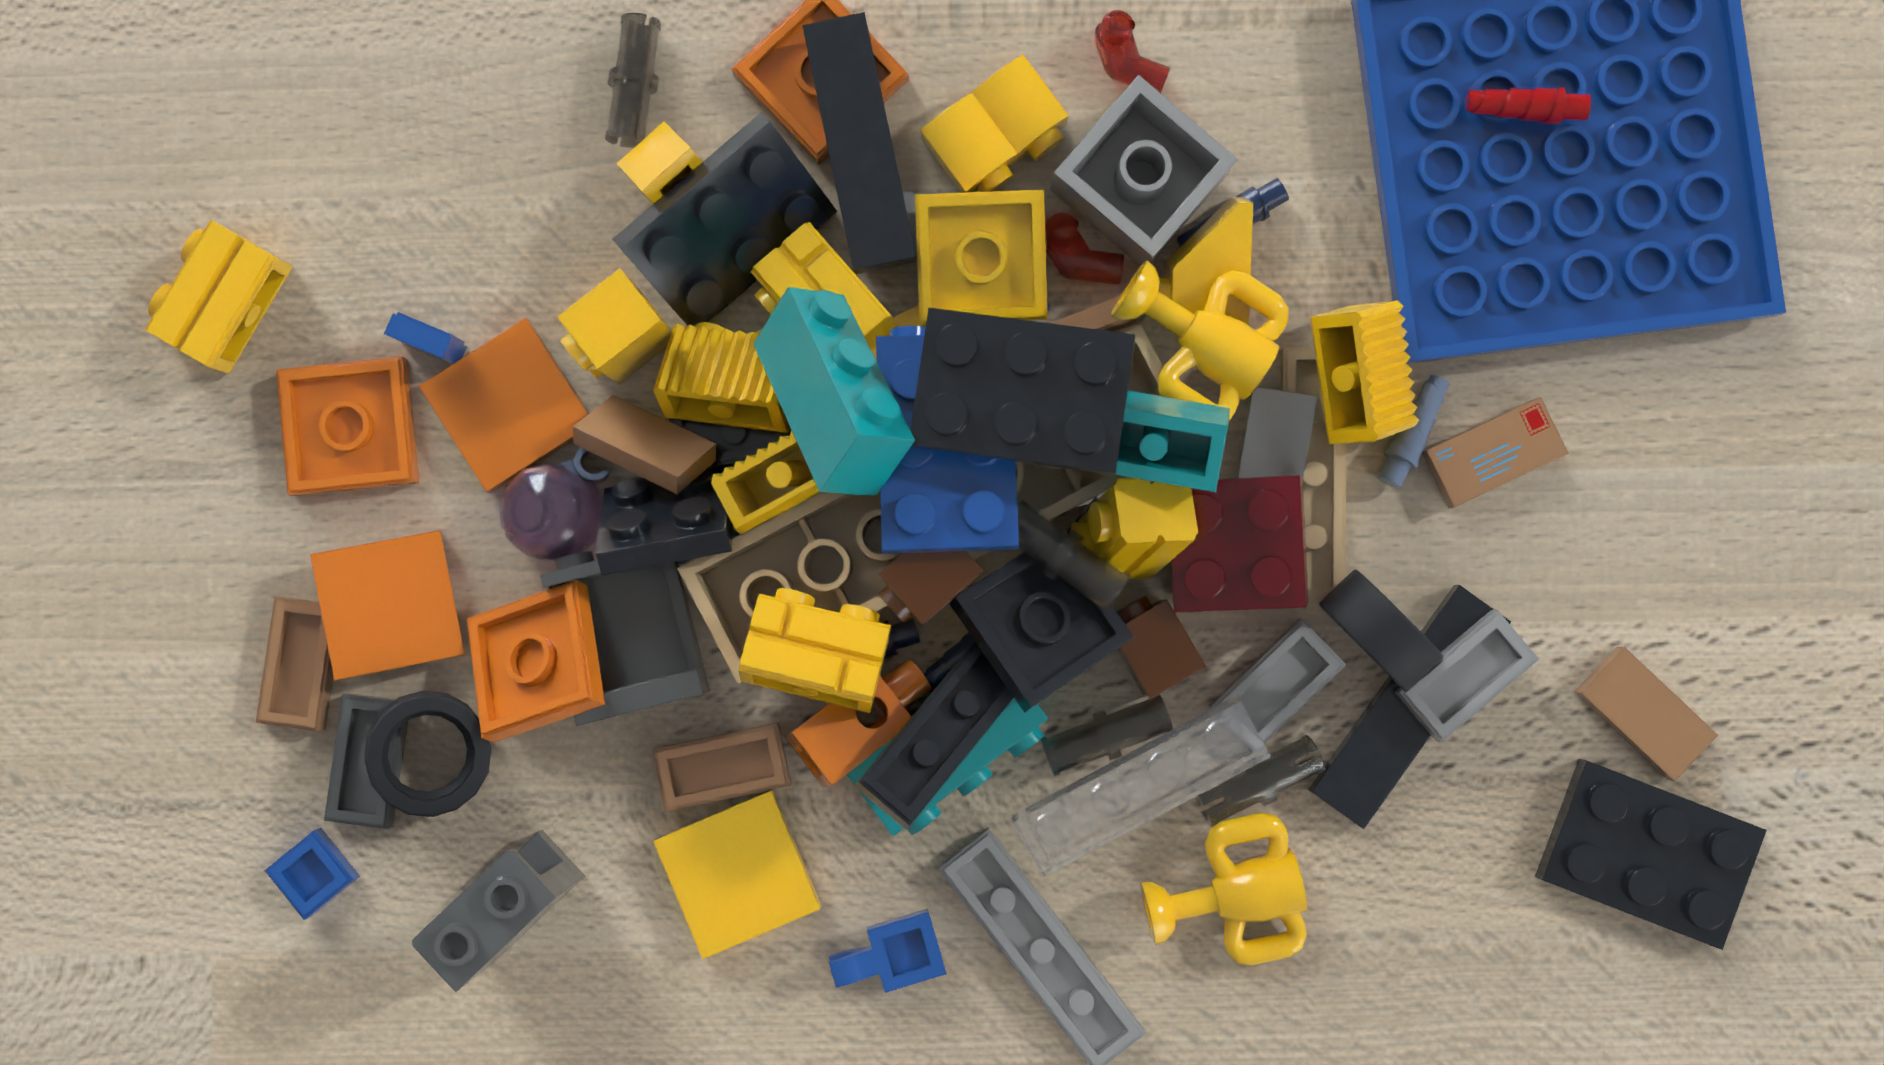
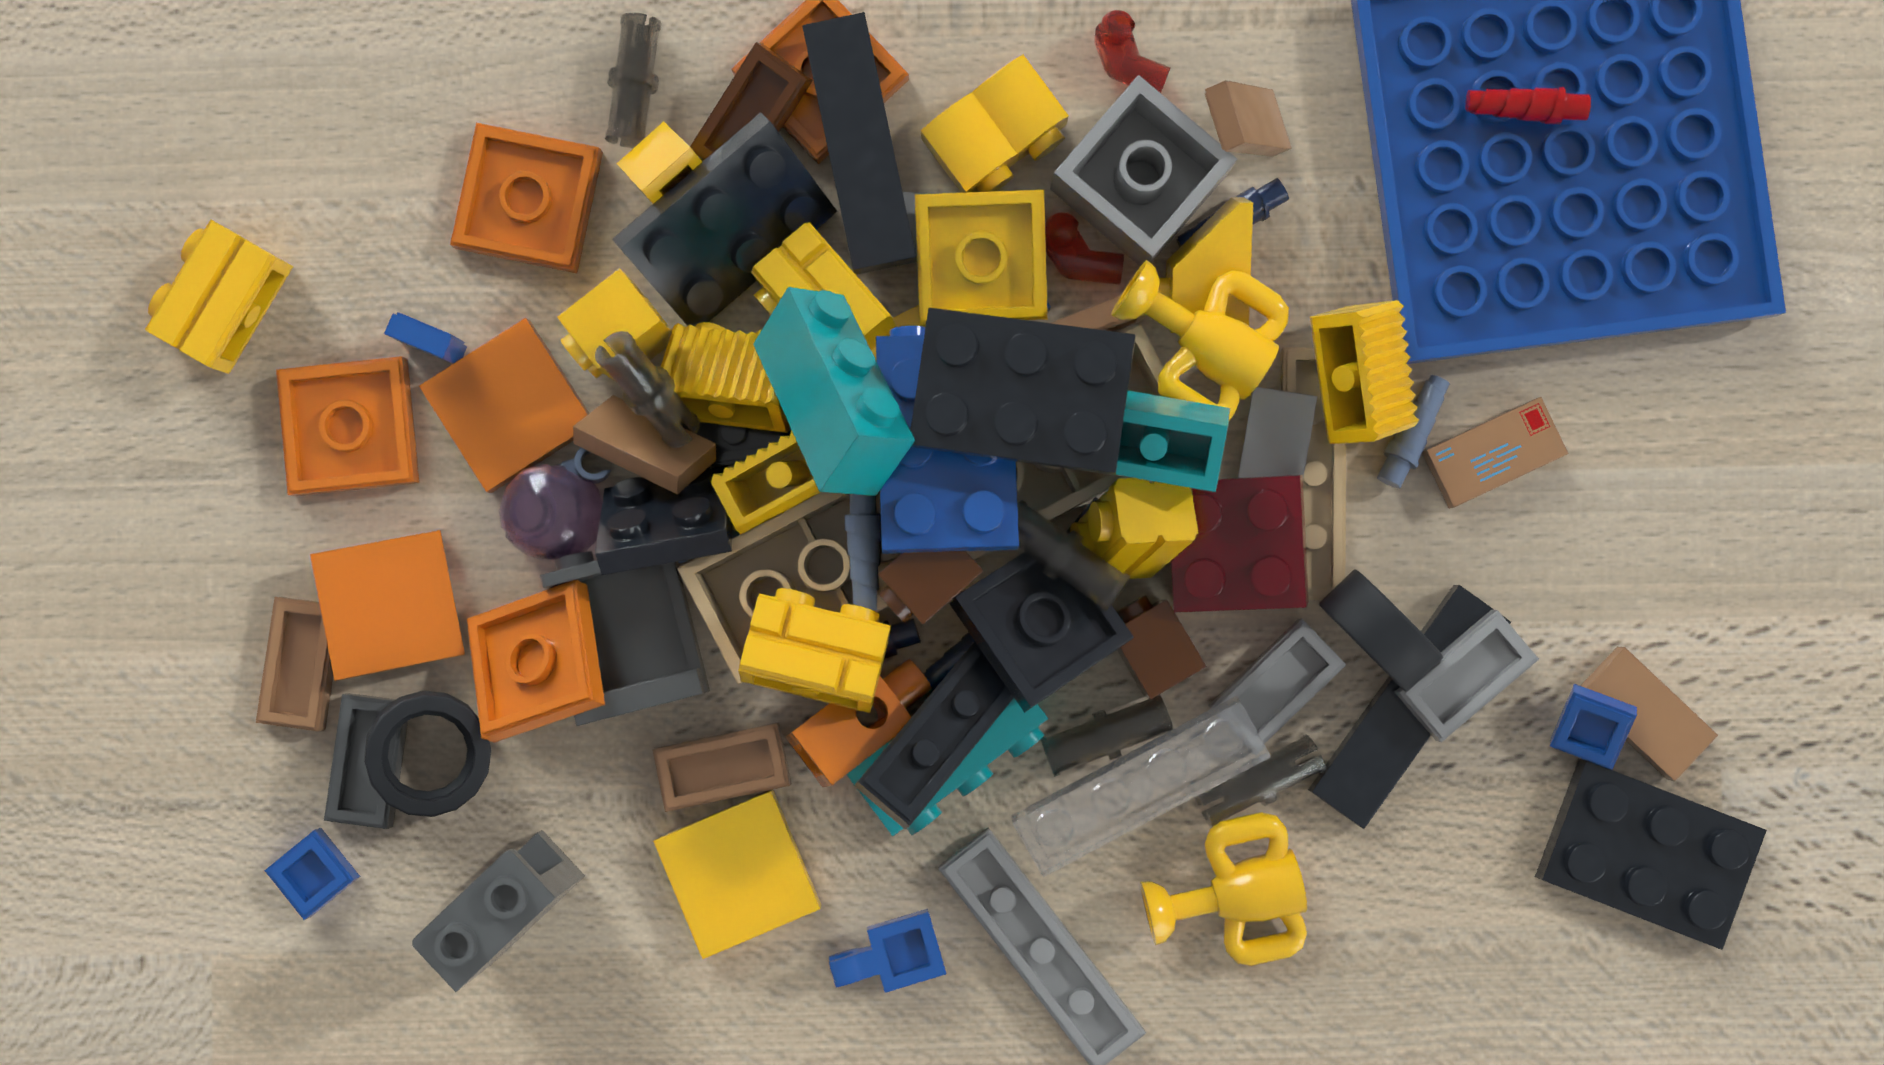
none -> orange tile [450,123,603,274]
none -> clear smoke pin [595,331,701,448]
none -> reddish brown tile [690,42,813,160]
none -> sand blue animal [845,494,882,611]
none -> medium nougat tile [1205,80,1292,157]
none -> blue tile [1550,684,1637,770]

